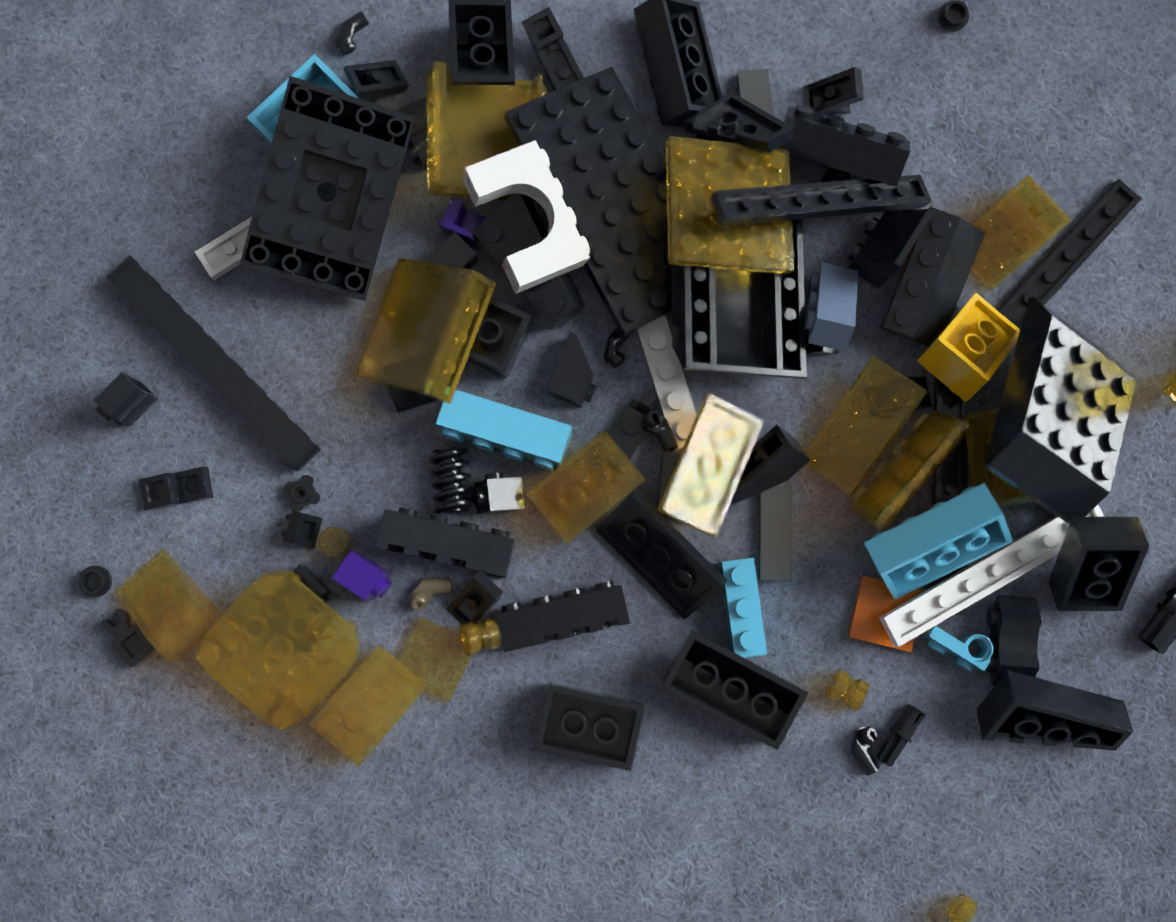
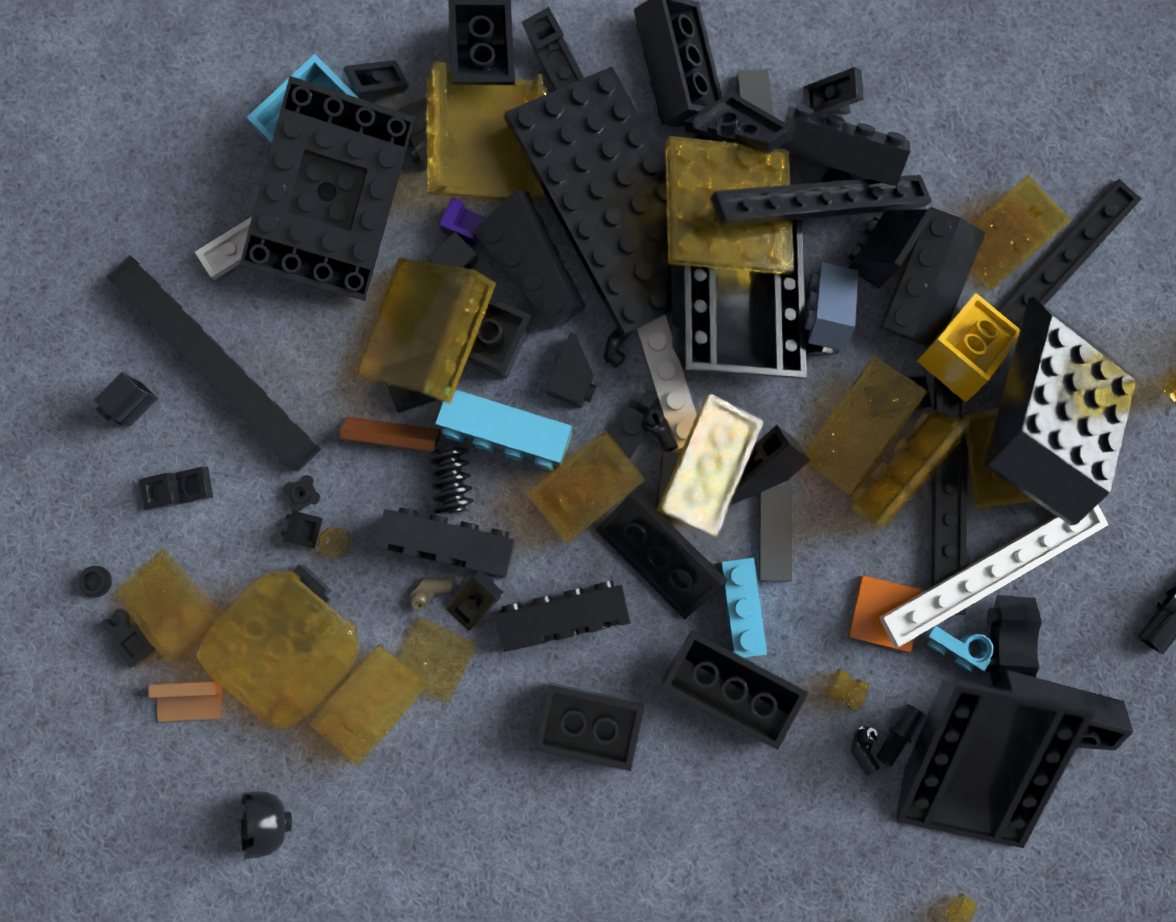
dark purple brick [333,551,392,600] -> none
black arm [335,11,369,55] -> none
clear yellow wheel [459,617,501,656] -> none
white arch [462,140,590,294] -> none
brick [472,473,525,515] -> none
medium azure brick [864,483,1013,599] -> none
black plate [938,0,969,32] -> none
black brick [1049,516,1150,611] -> none
none -> medium nougat panel [148,680,222,722]
none -> black cylinder [241,791,292,859]
none -> dark orange tile [340,417,440,452]
none -> black slope [896,680,1095,848]

